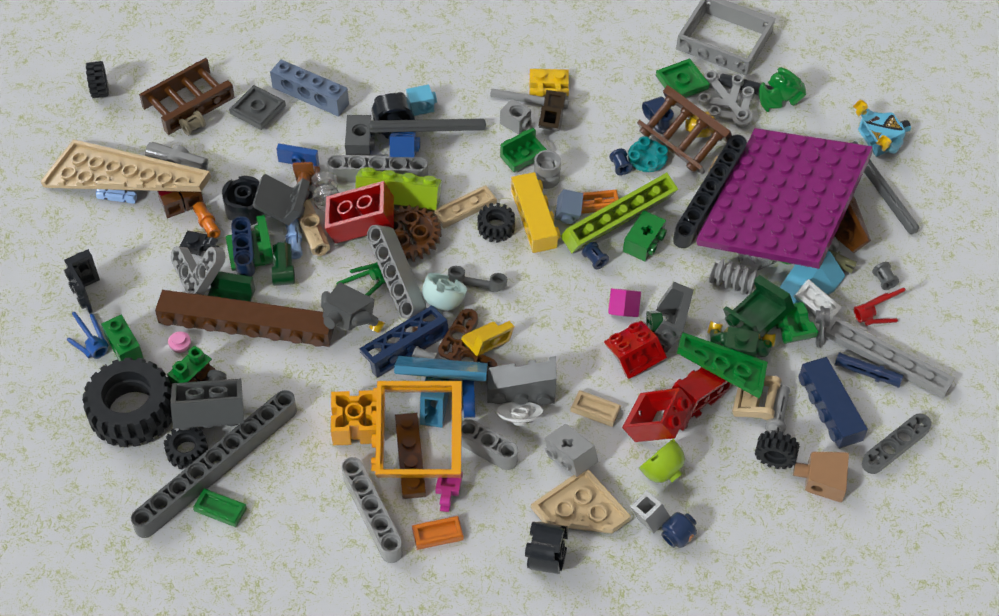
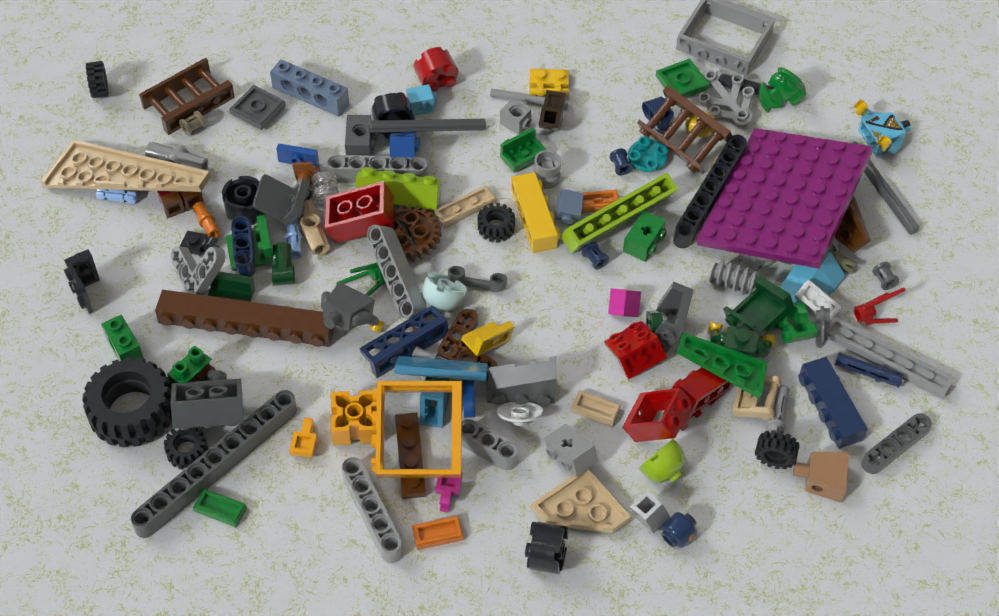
blue plant [67,312,109,359] -> none
bright pink plate [168,331,191,353] -> none
none -> light orange plate [289,417,317,458]
none -> red brick [413,47,459,92]

